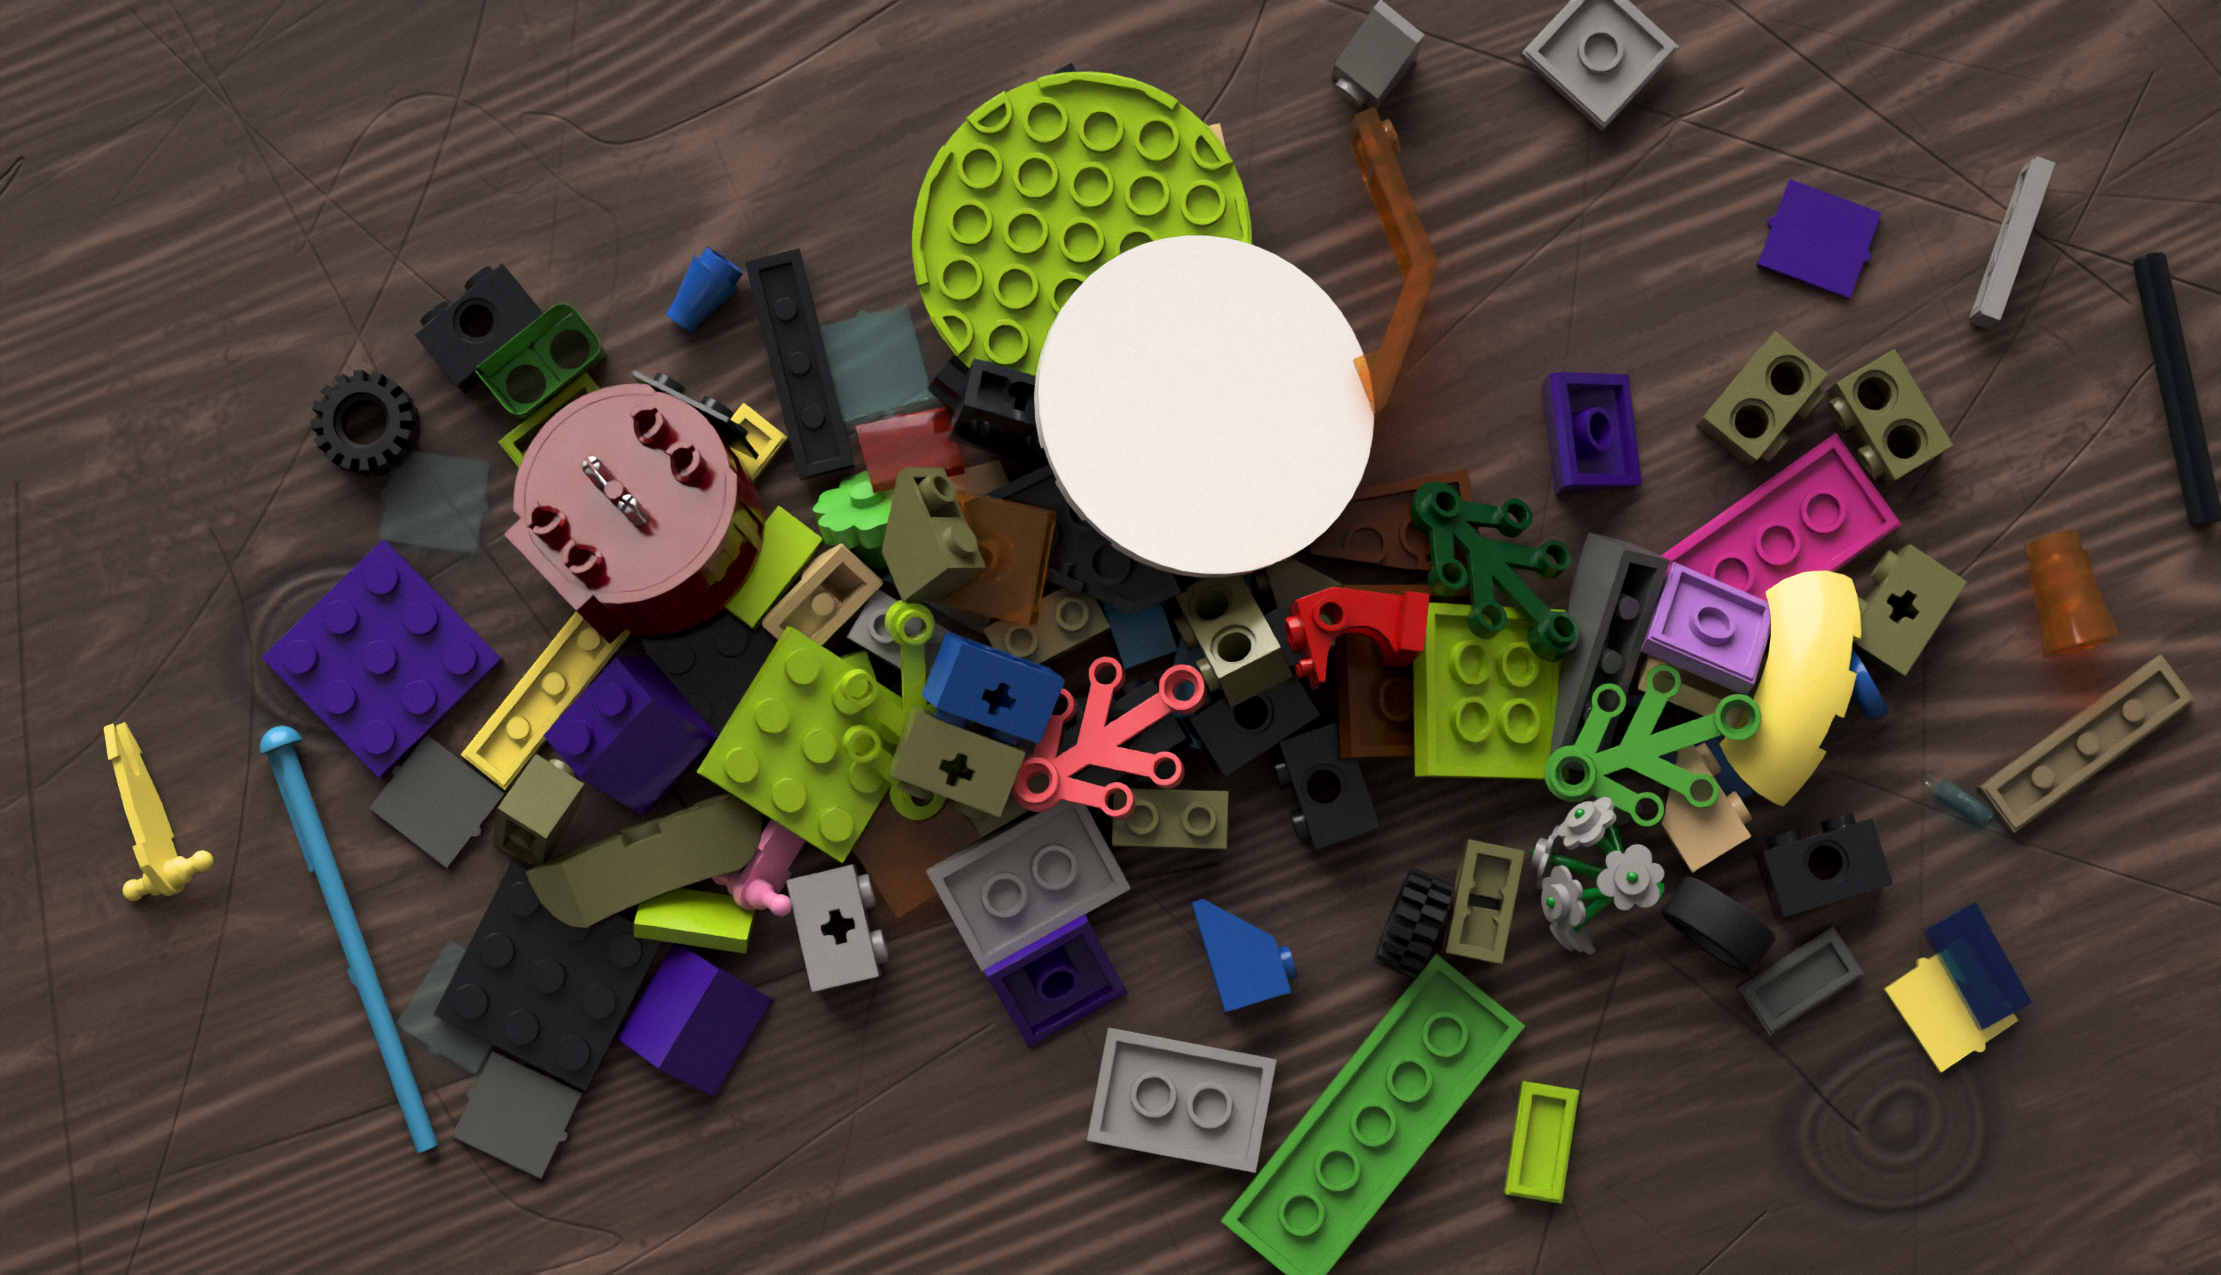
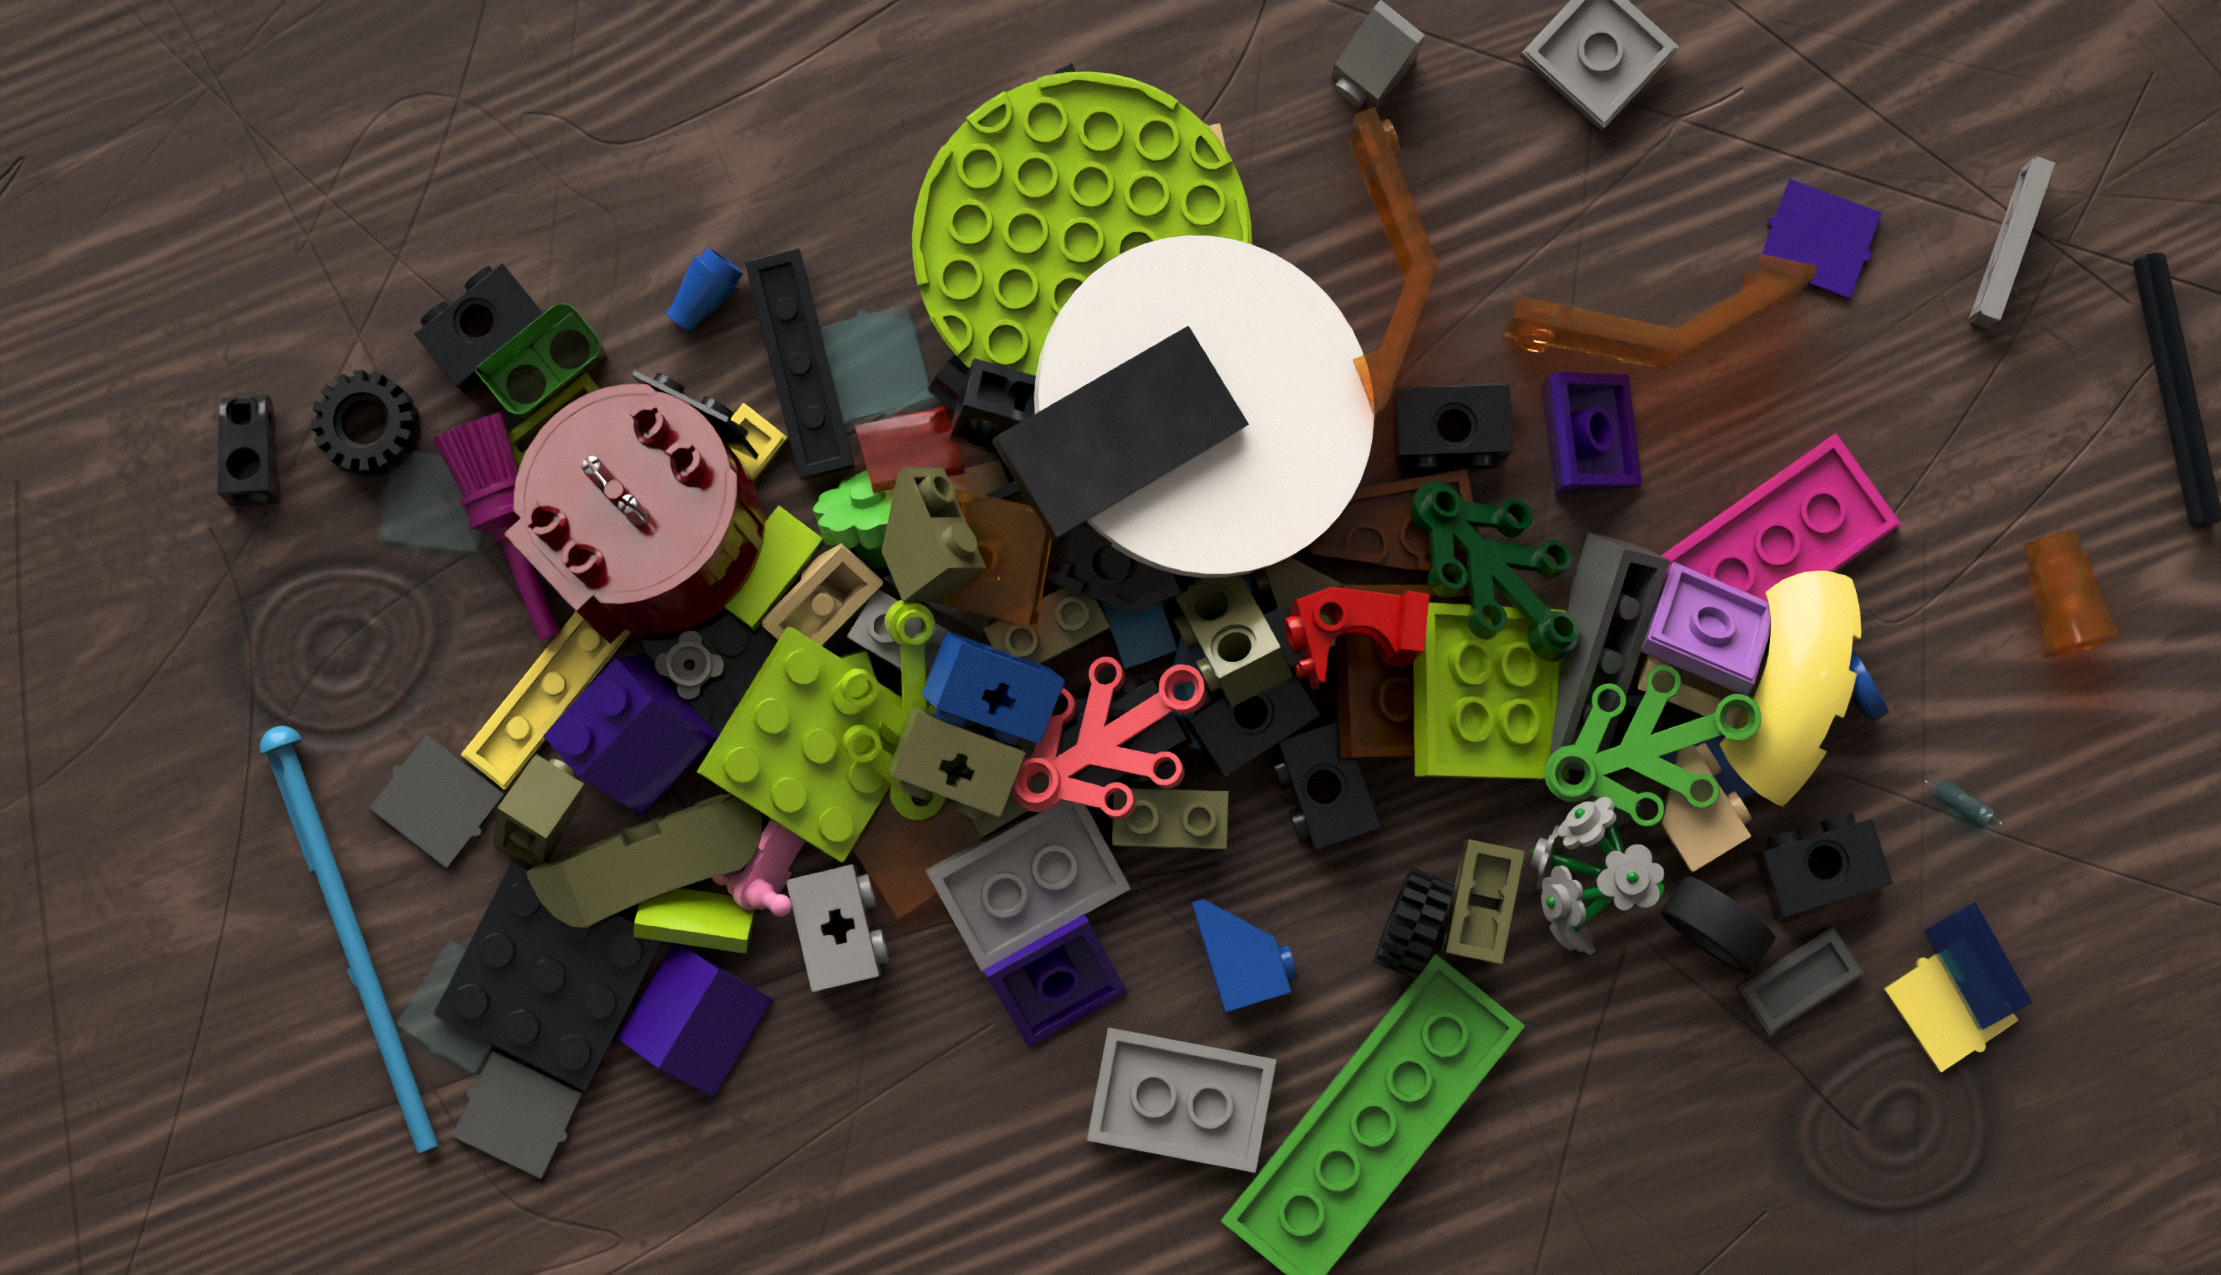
light yellow piece [104,722,214,902] -> none
dark purple plate [261,539,504,779] -> none
lime tile [1504,1080,1579,1204] -> none
olive brick [1696,331,1828,467] -> none
olive brick [1827,349,1954,486] -> none
olive brick [1852,544,1967,680] -> none
dark tan tile [1977,655,2195,834] -> none
none -> black leg [218,395,281,506]
none -> magenta piece [433,412,561,641]
none -> light grey plate [655,631,724,699]
none -> black tile [992,325,1249,541]
none -> black brick [1392,384,1513,471]
none -> clear orange windscreen [1502,254,1817,370]

